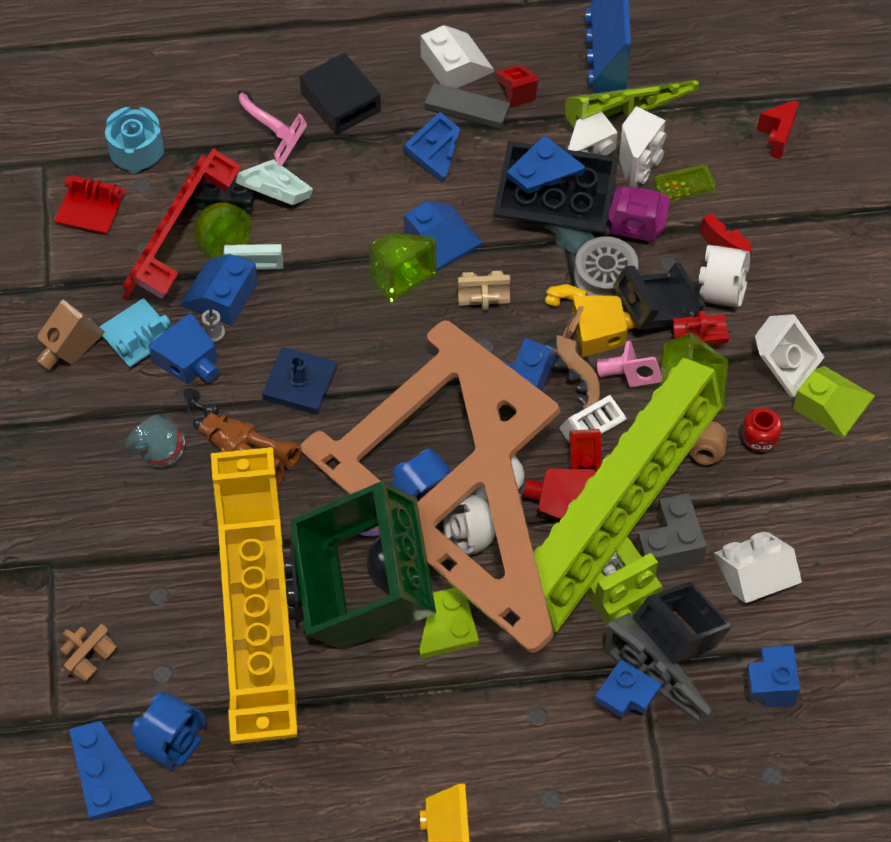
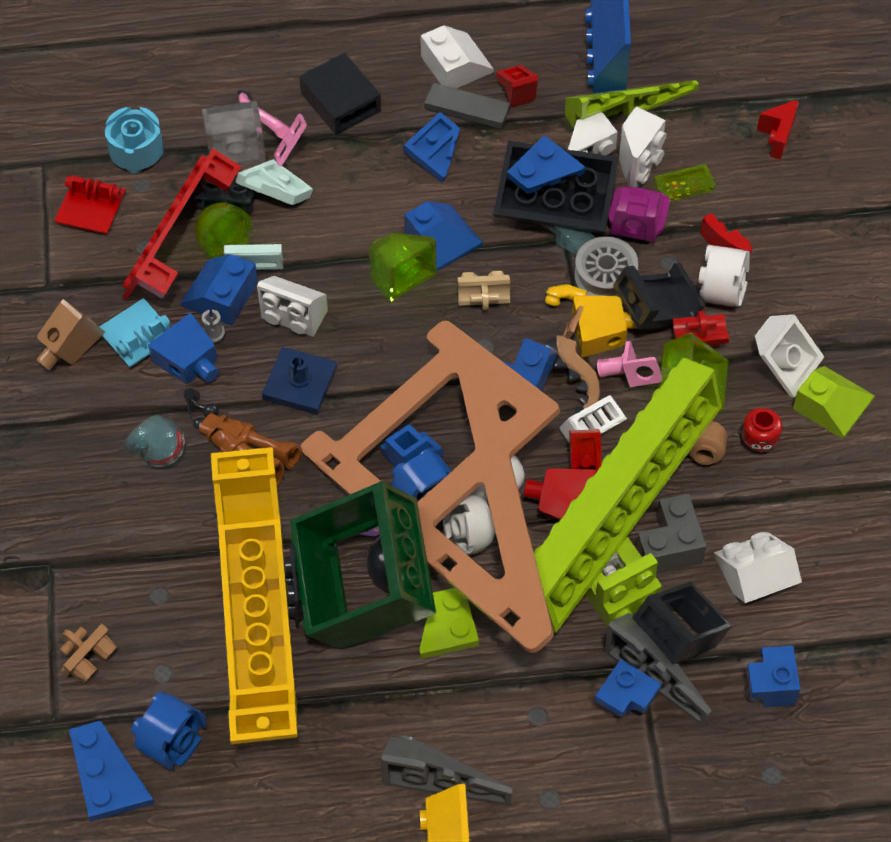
none -> clear brick [202,101,266,165]
none -> white slope [257,276,328,337]
none -> blue brick [380,424,444,467]
none -> dark grey wedge [381,735,513,806]

